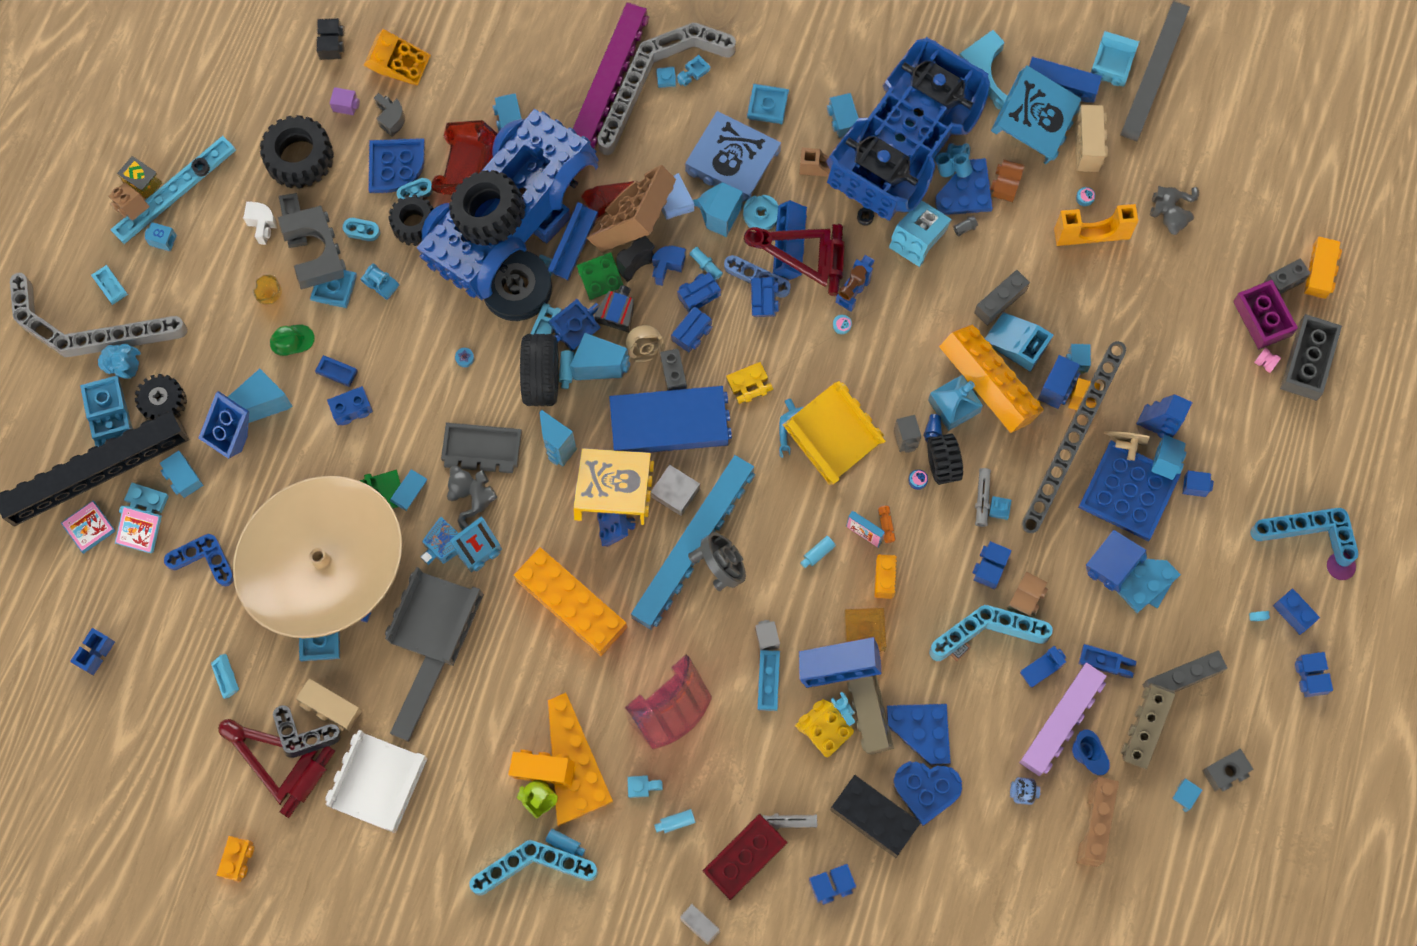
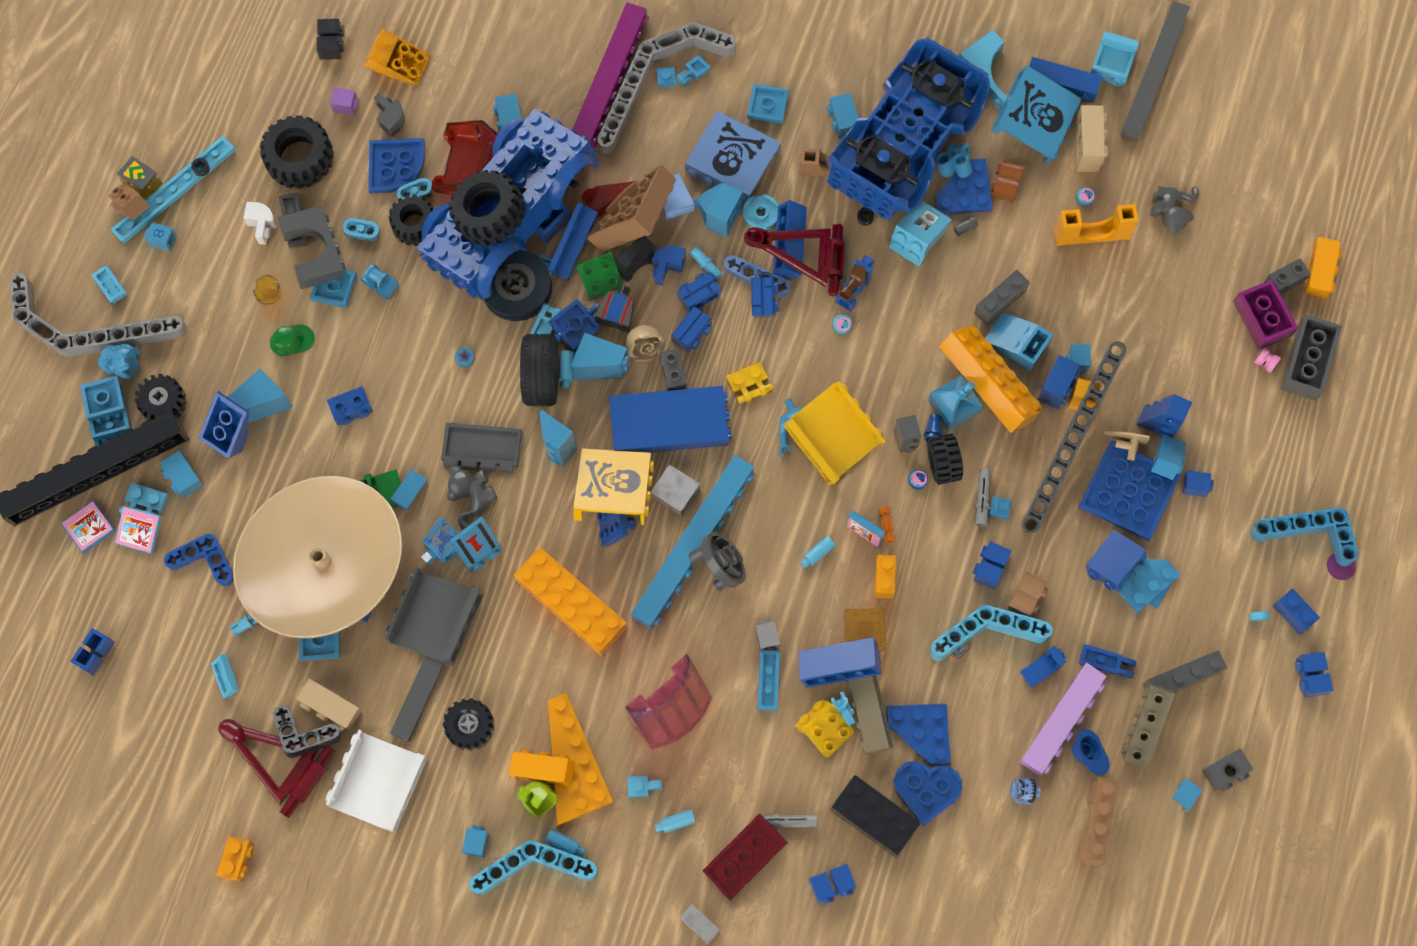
blue tile [315,355,358,387] -> none
none -> medium azure axle [229,614,258,637]
none -> black wheel [443,698,495,751]
none -> dark azure brick [462,825,489,858]

